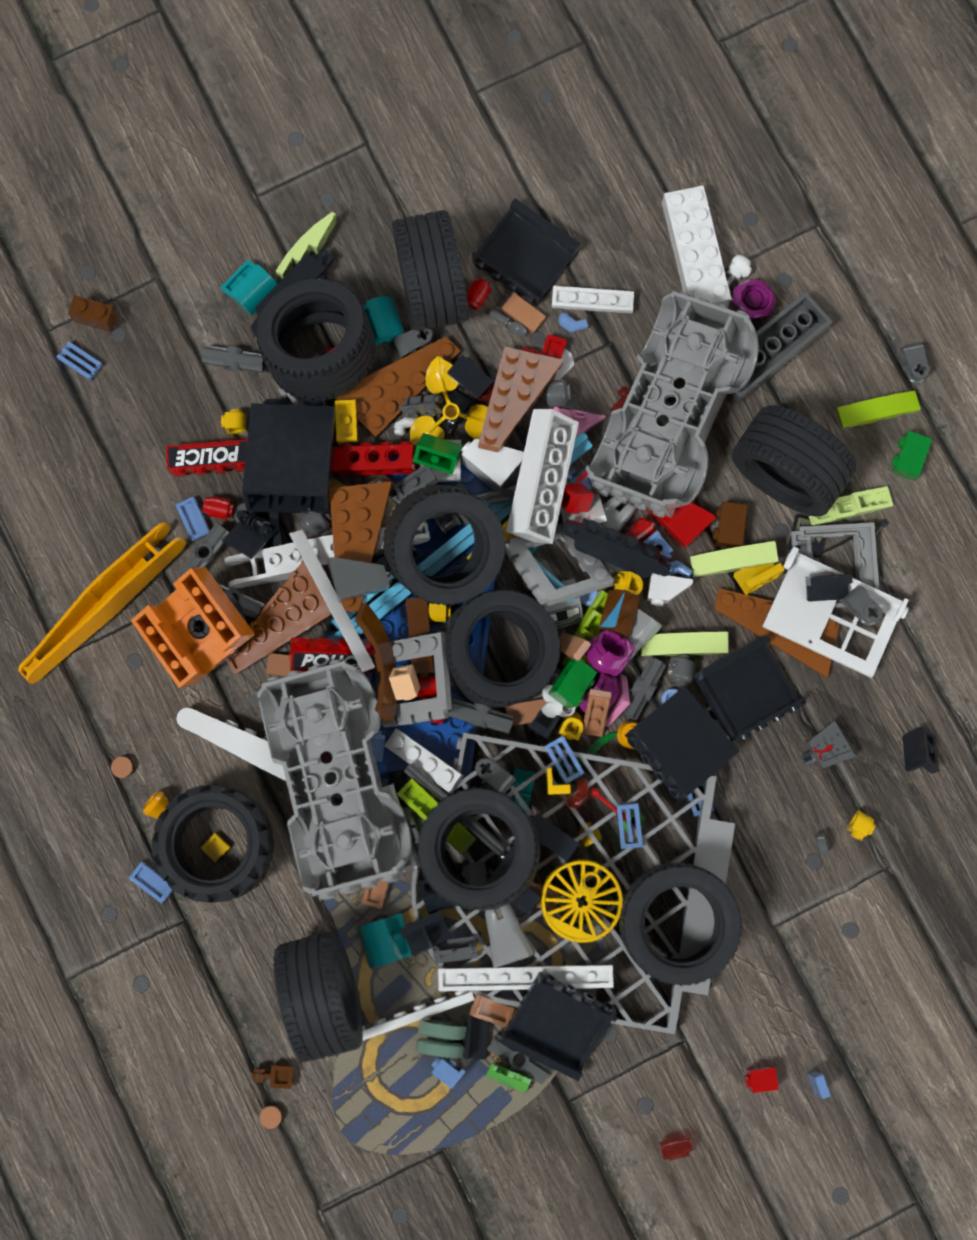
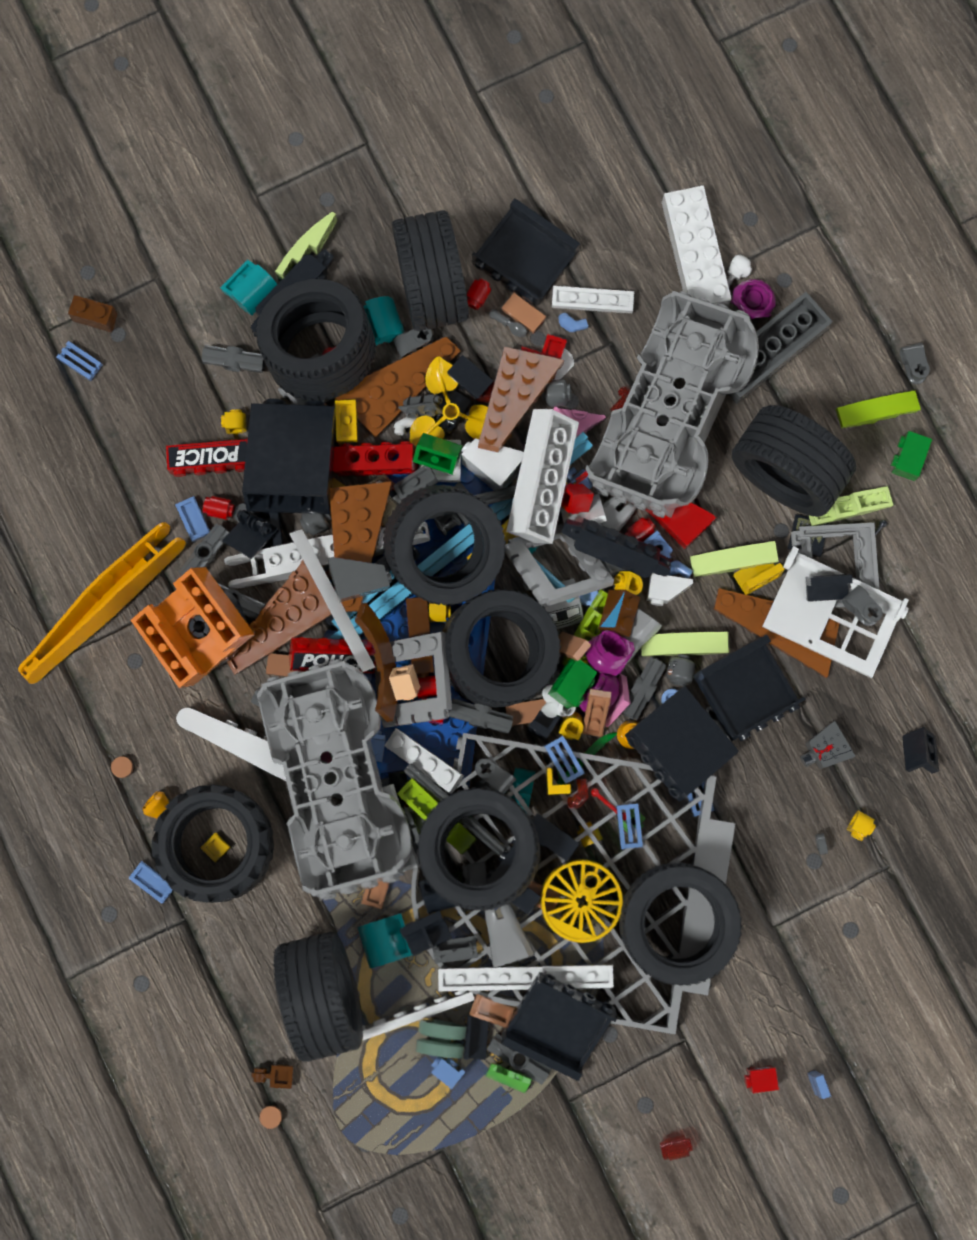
reddish brown brick [713,502,747,548] -> none

